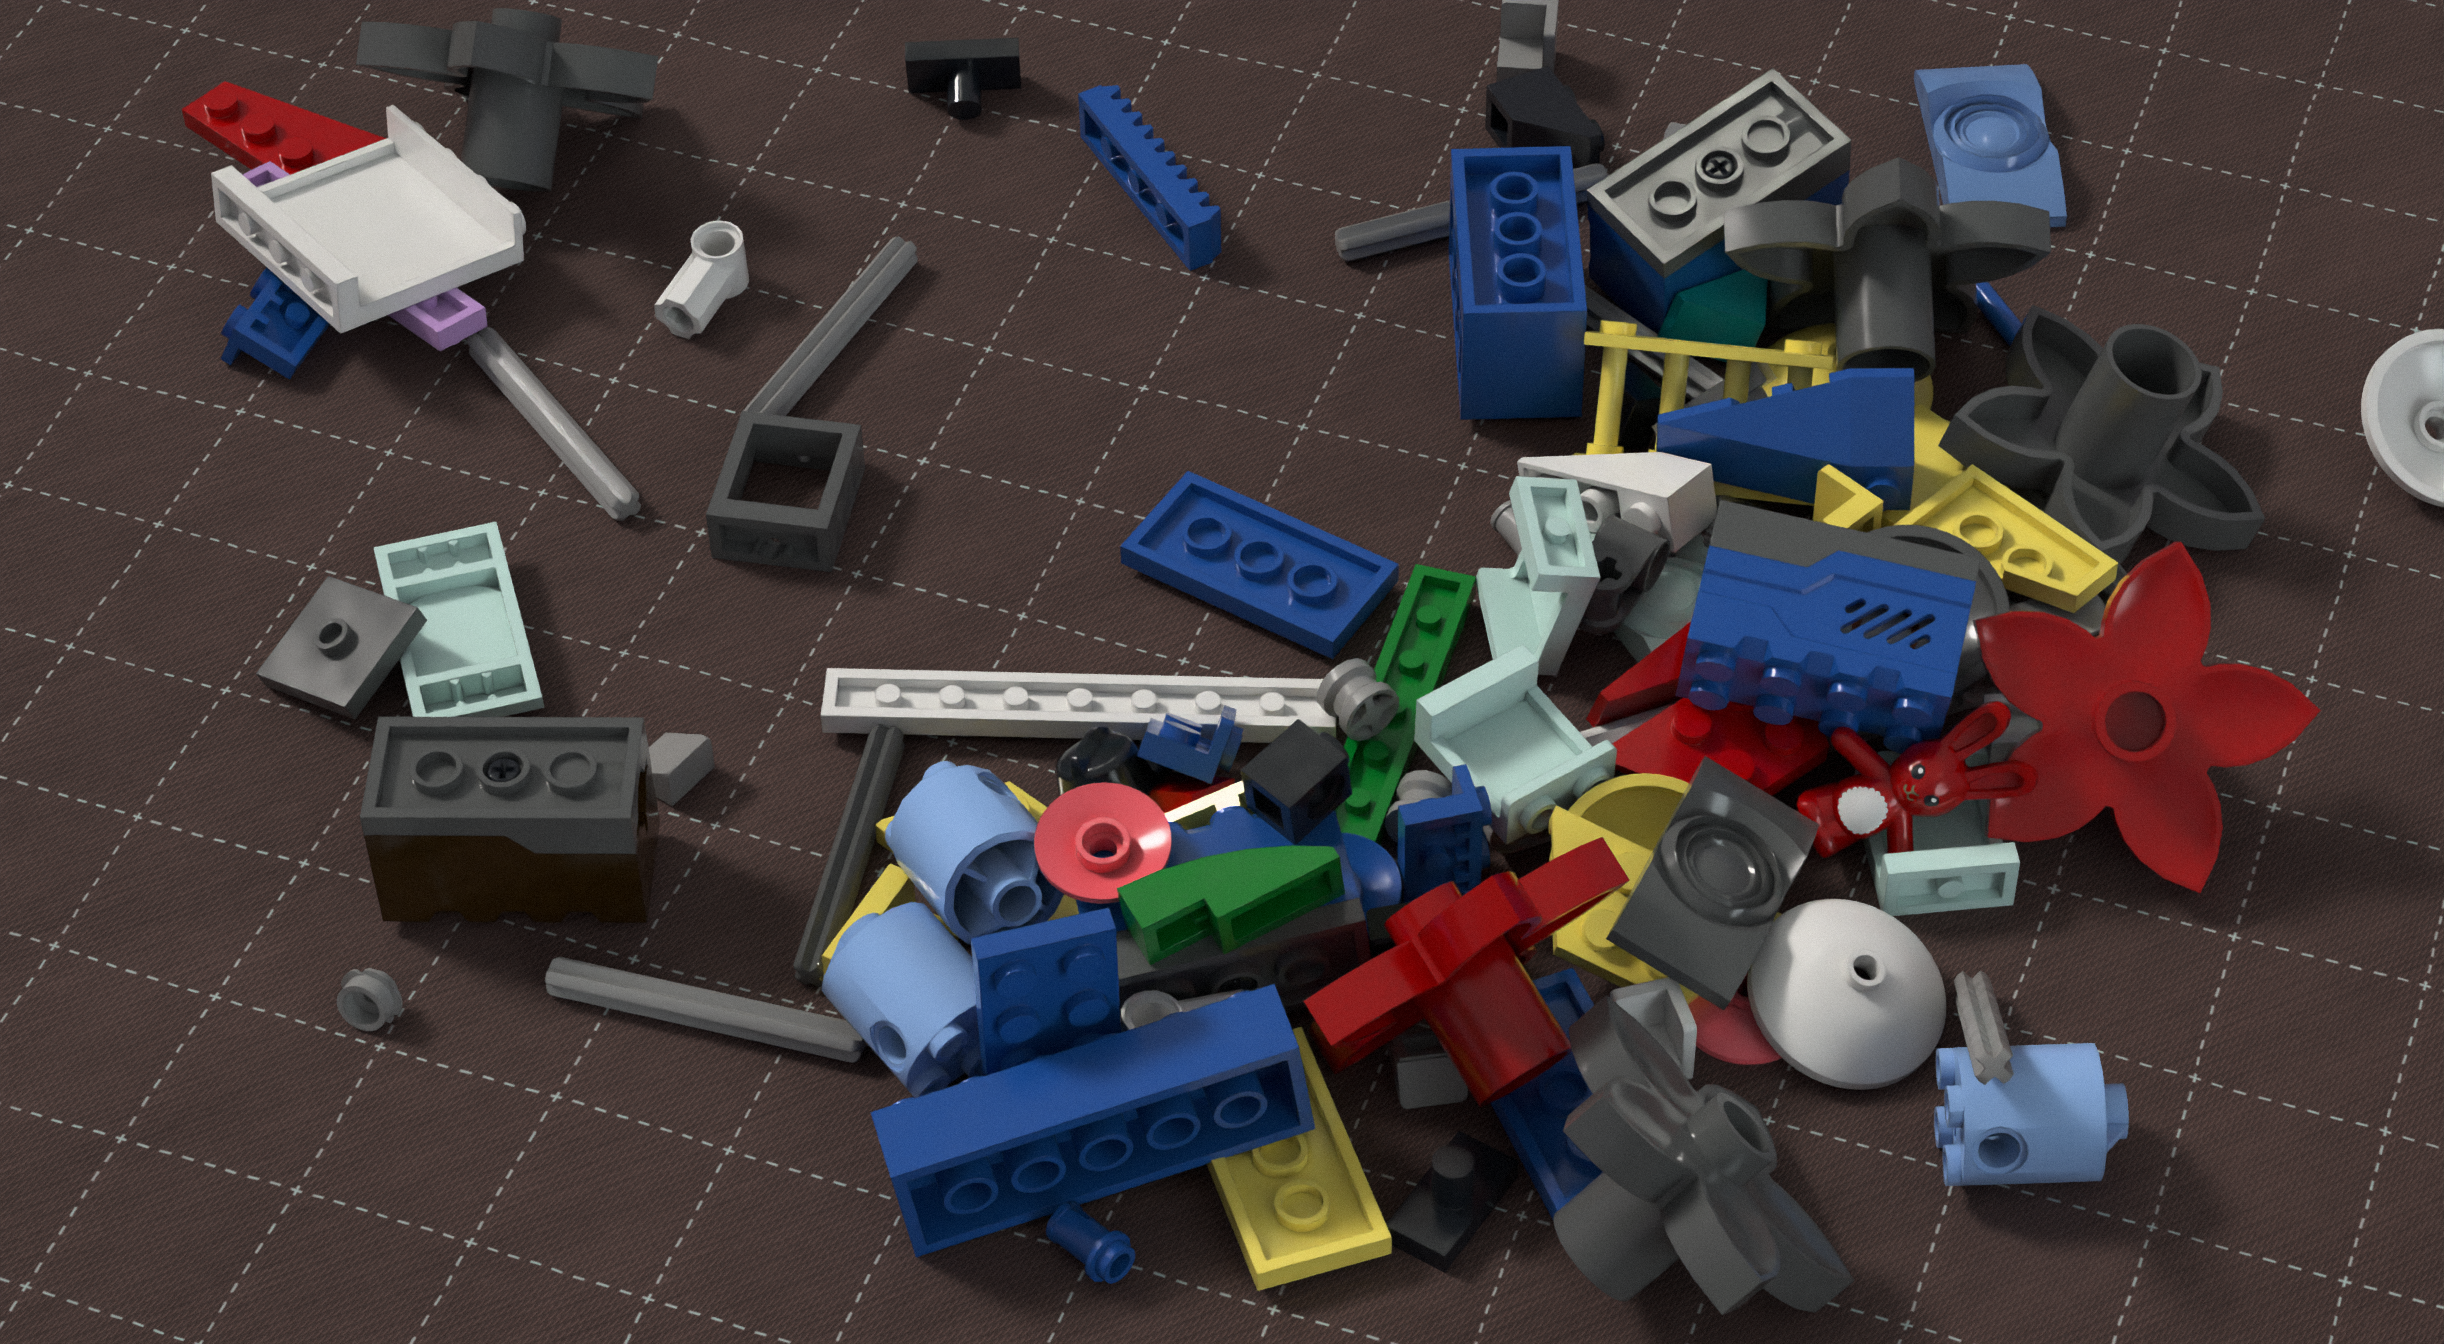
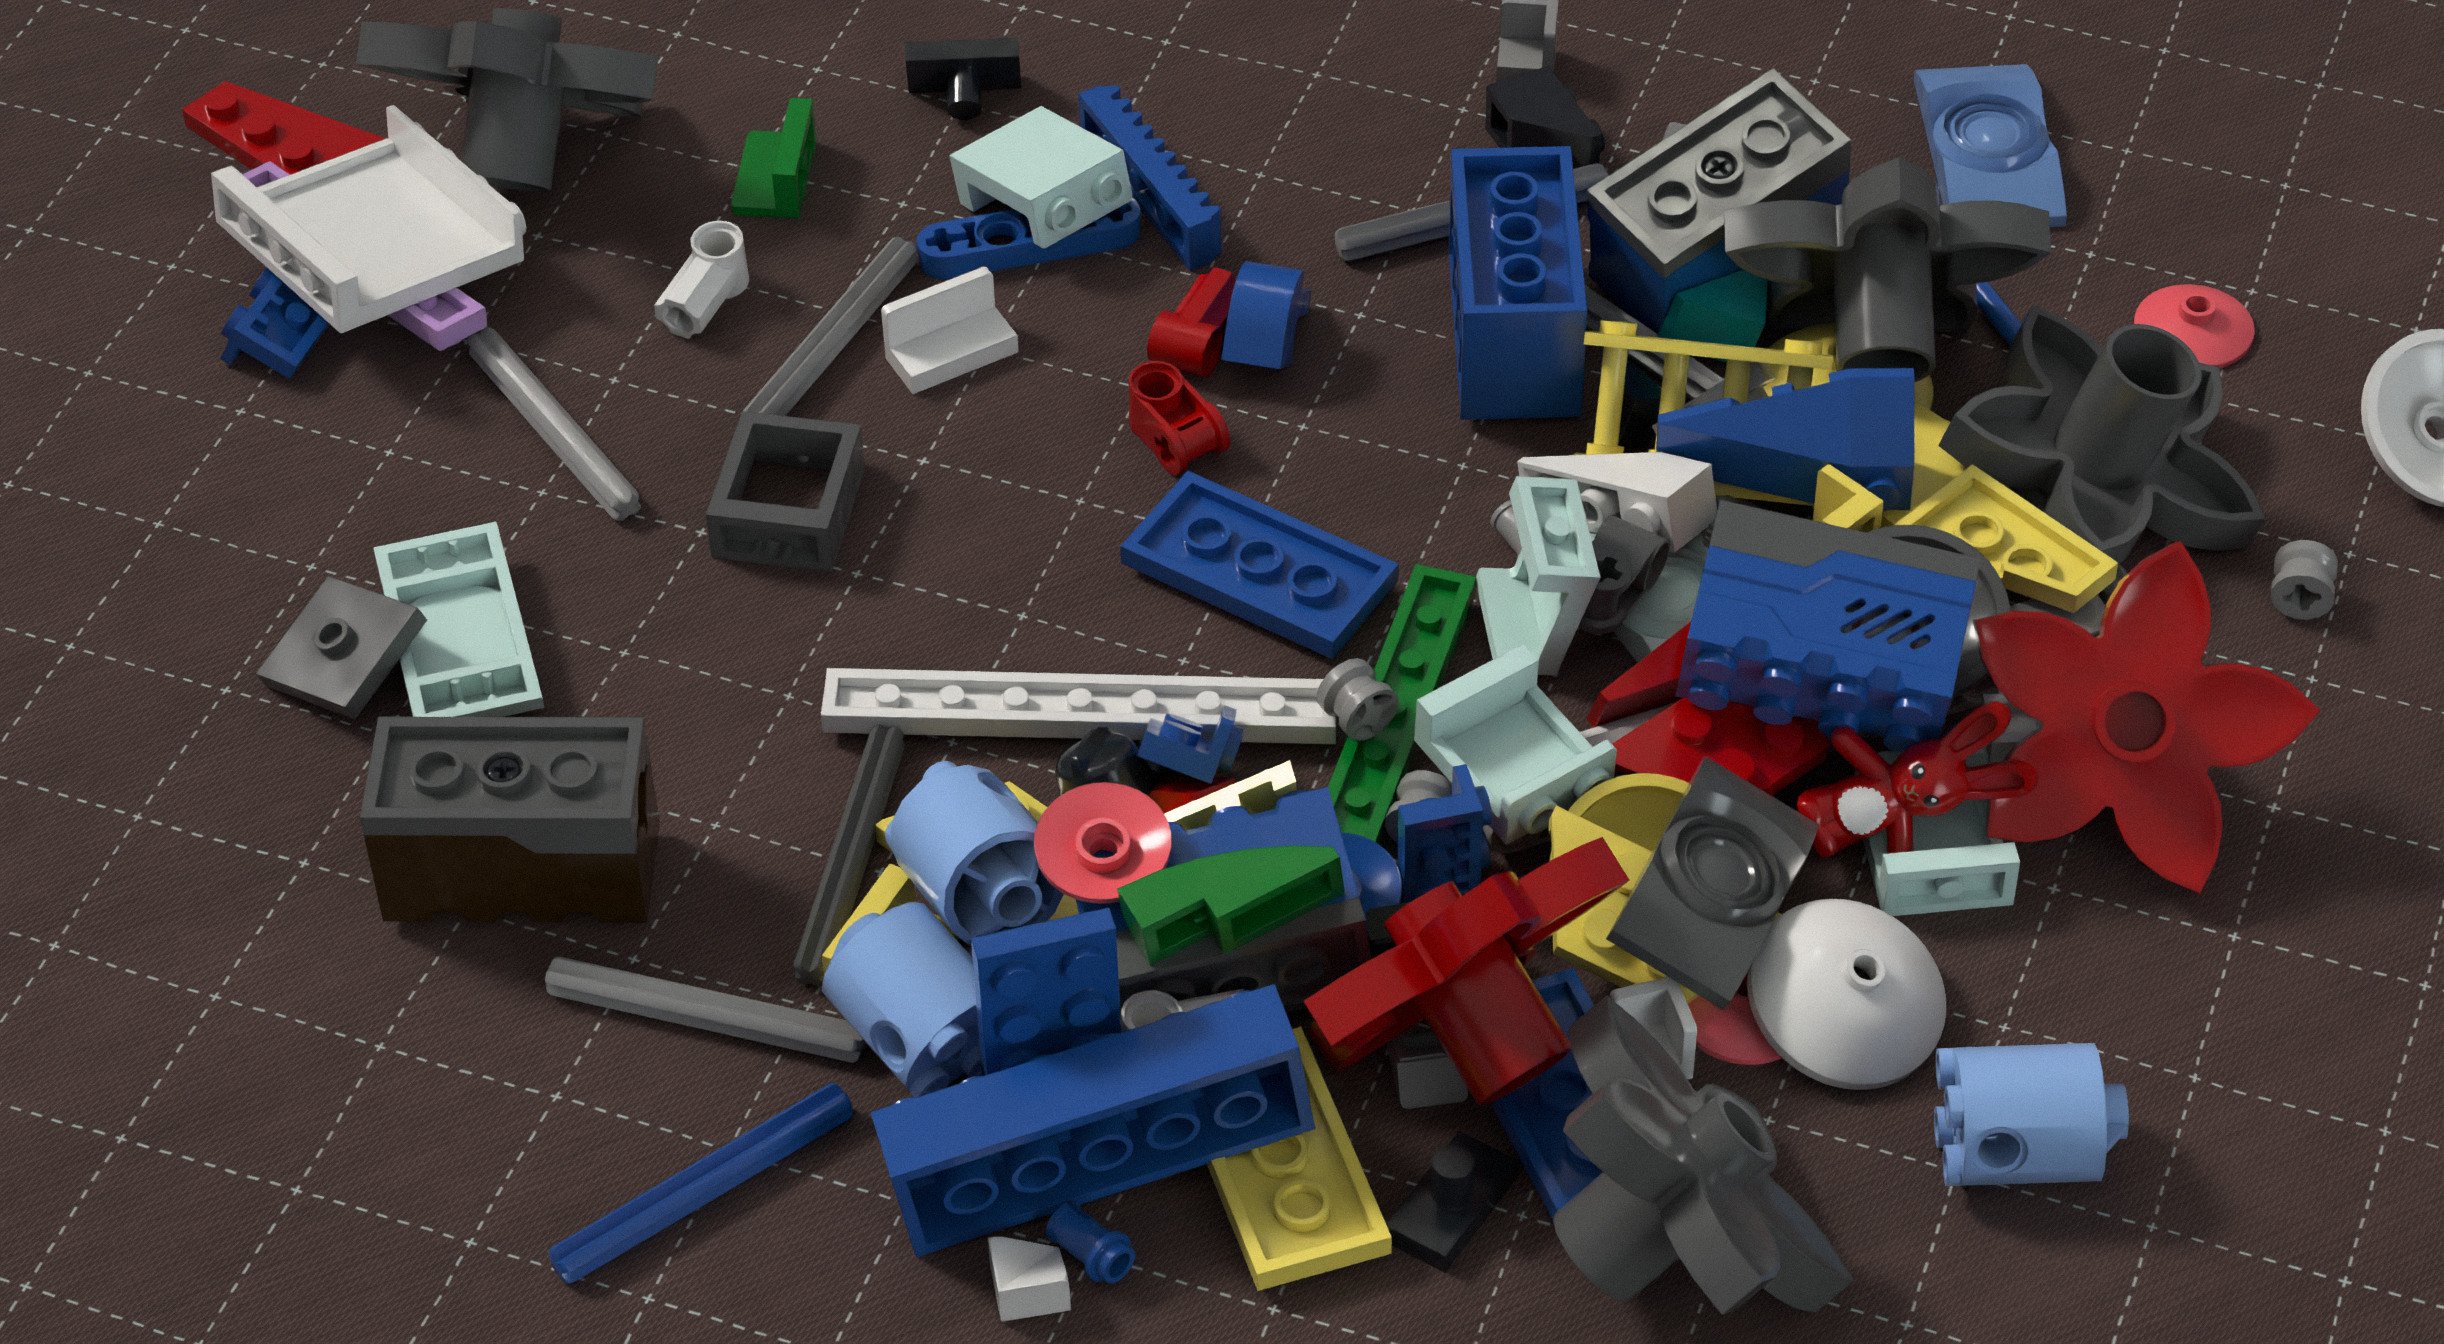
light grey plate [337,968,403,1031] -> none
light grey slope [649,732,715,806] -> none
black brick [1241,719,1352,845] -> none
light grey axle [1954,970,2014,1085] -> none
none -> blue axle [548,1083,853,1284]
none -> green panel [731,98,817,219]
none -> white panel [881,267,1019,394]
none -> blue beam [917,198,1141,279]
none -> light aqua panel [949,106,1133,248]
none -> white slope [988,1237,1071,1322]
none -> red piece [1129,361,1231,476]
none -> red piece [1147,267,1236,378]
none -> blue brick [1222,261,1312,369]
none -> coral dish [2134,284,2255,369]
none -> light grey wheel [2270,540,2338,620]

